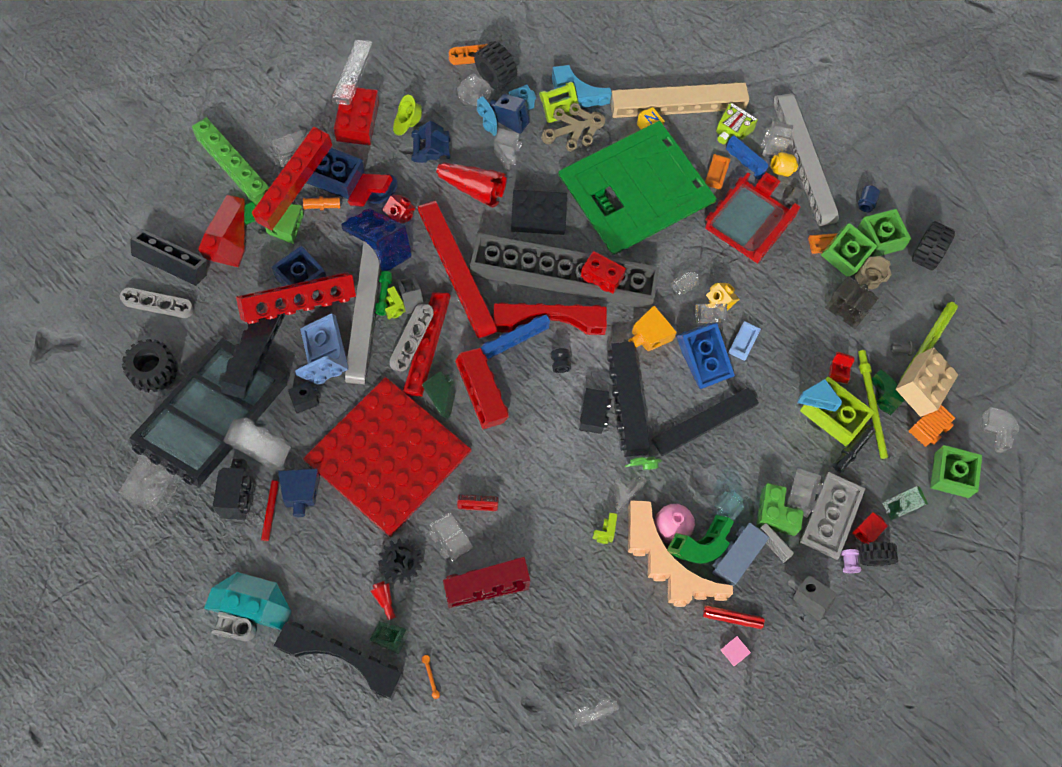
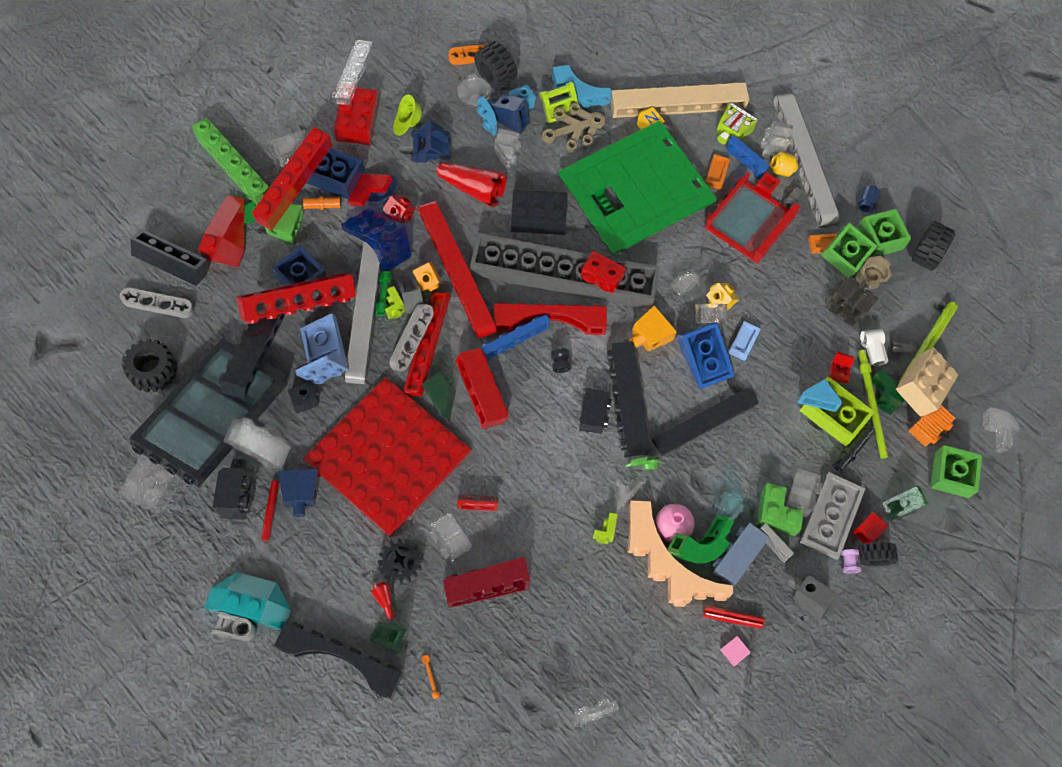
none -> light orange brick [413,262,442,292]
none -> white piece [860,329,888,367]

